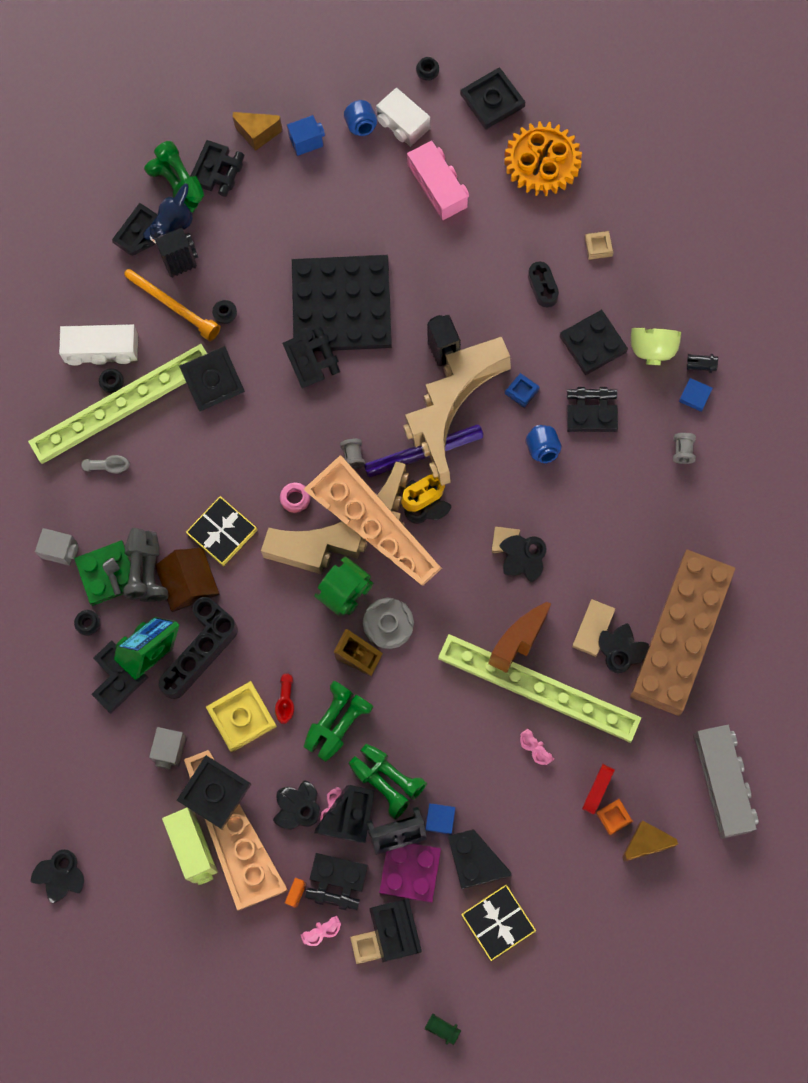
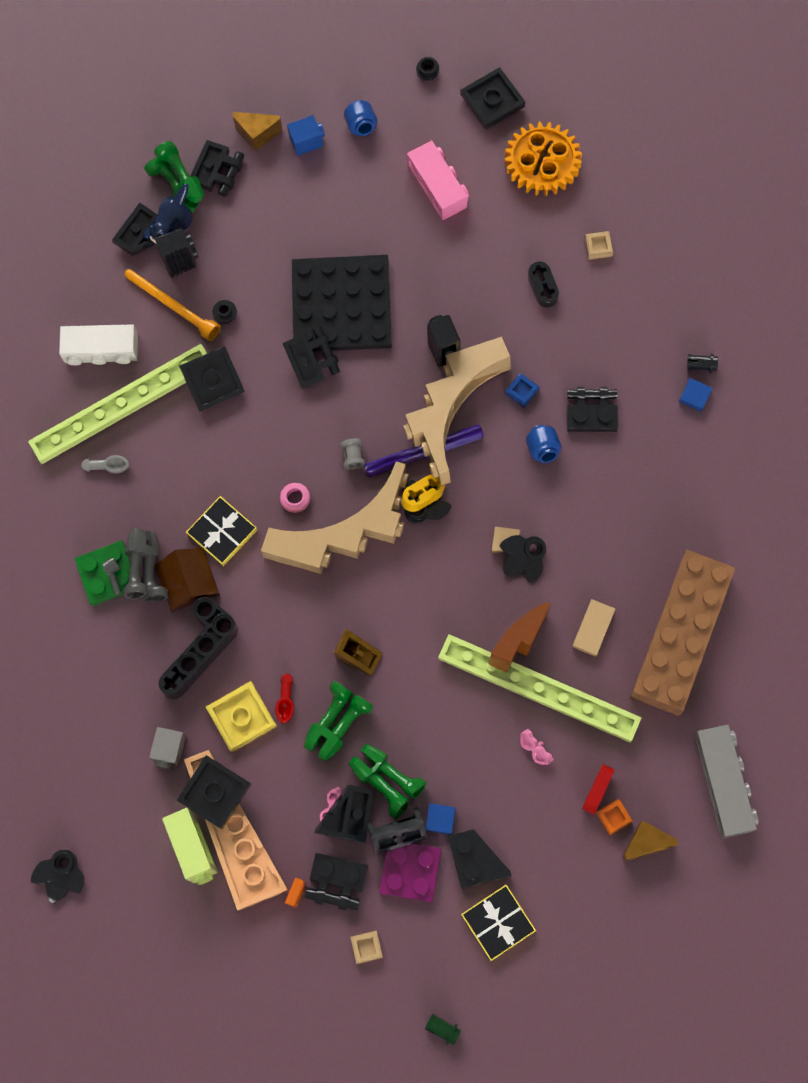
light grey brick [35,528,78,566] -> none
black plate [74,610,100,636] -> none
black plate [91,640,149,714] -> none
black plate [99,369,124,393] -> none
green slope [114,617,179,680] -> none
black plate [273,780,321,830] -> none
bright pink piece [300,915,341,946] -> none
light nougat wing [304,455,442,585] -> none
green brick [314,557,374,616] -> none
light grey tile [363,597,414,649] -> none
black plate [369,898,422,963] -> none
white brick [376,87,430,147] -> none
black plate [560,309,628,375] -> none
black plate [598,623,649,673] -> none
yellowish green cylinder [631,328,681,365] -> none
light grey bush [673,433,696,464] -> none

